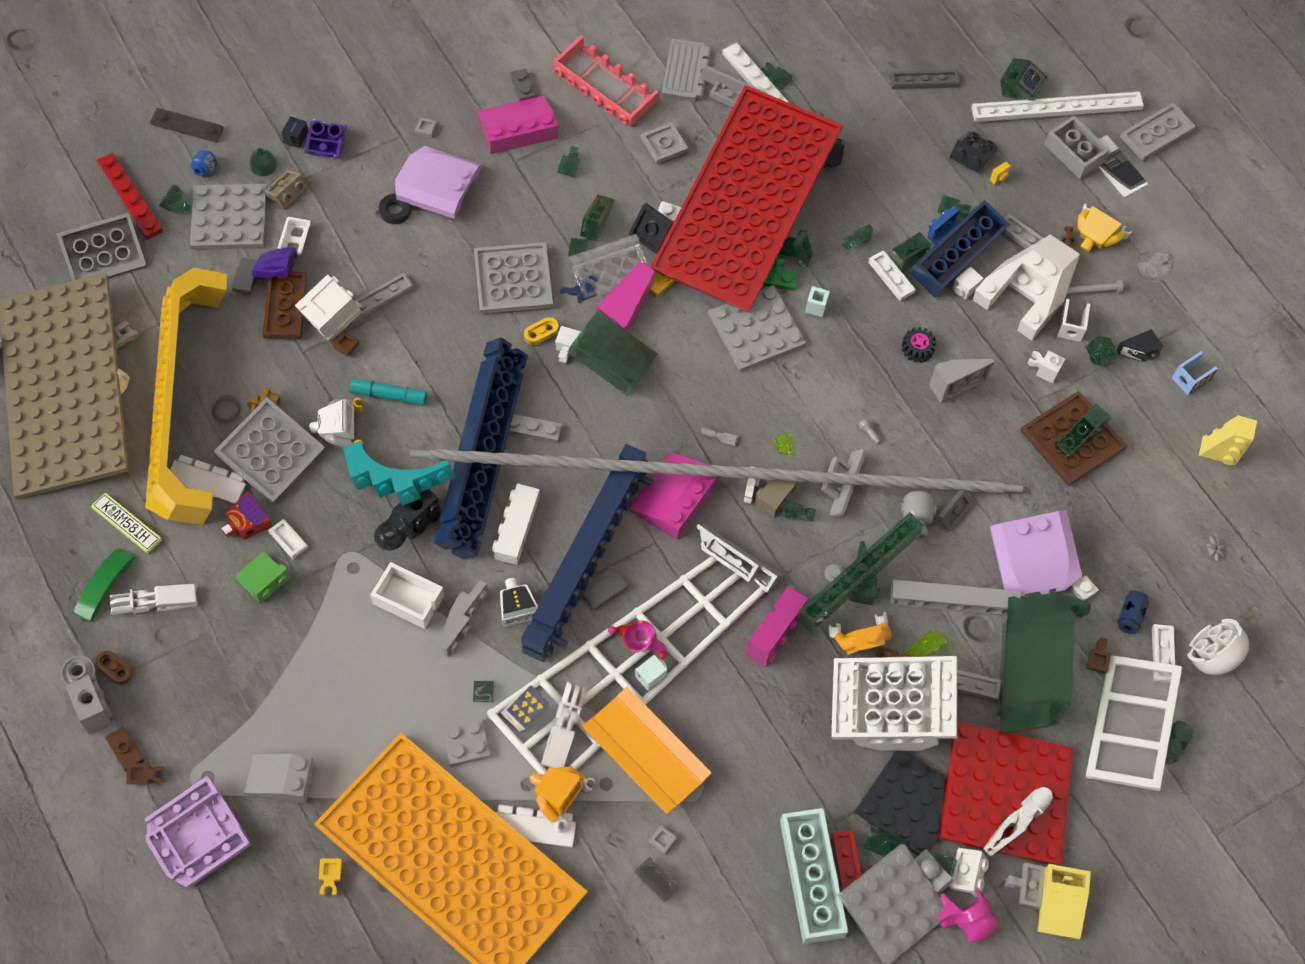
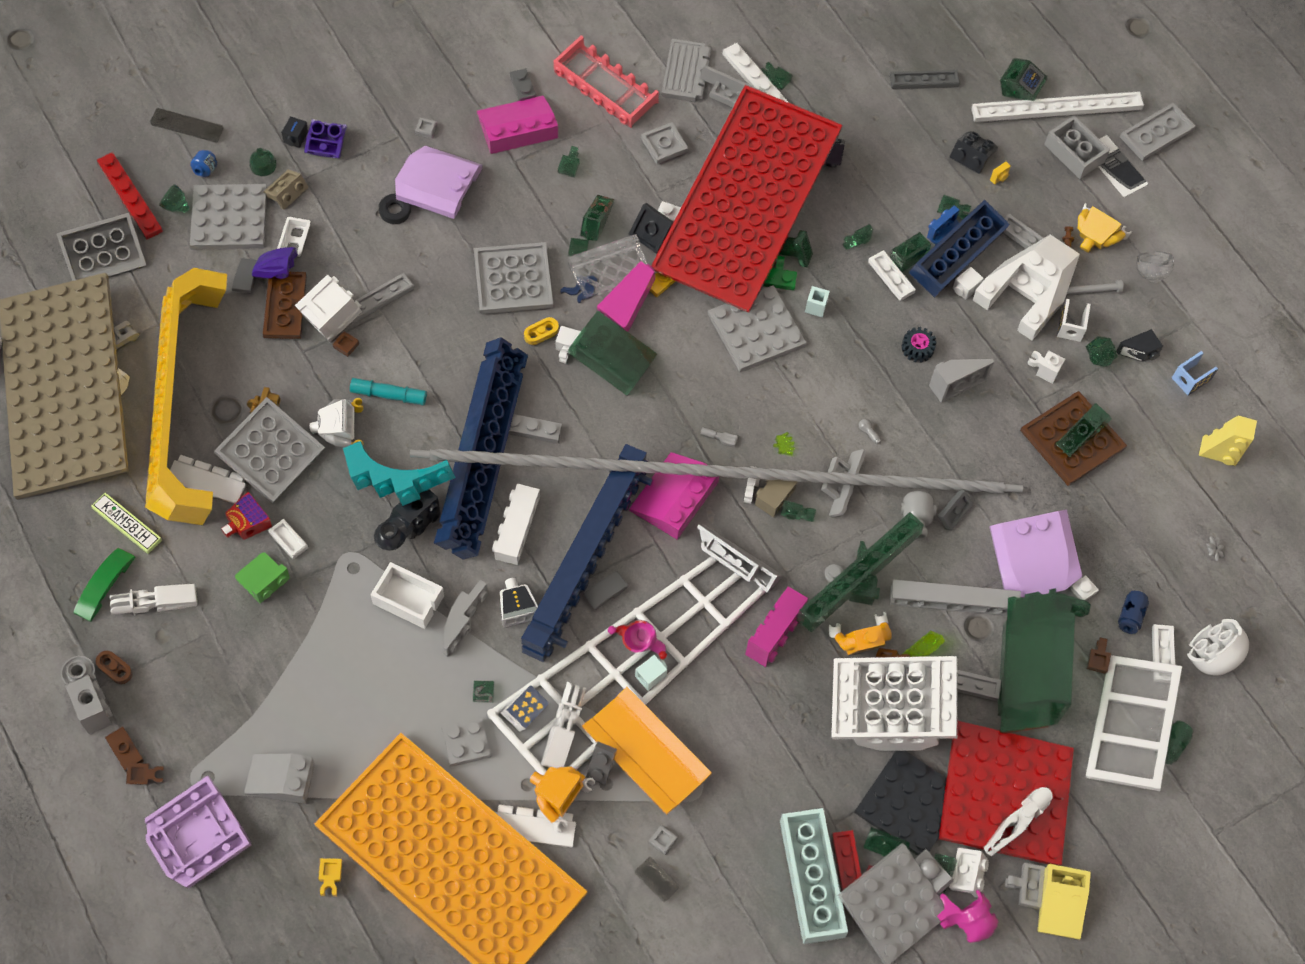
none -> dark grey plate [586,742,617,785]

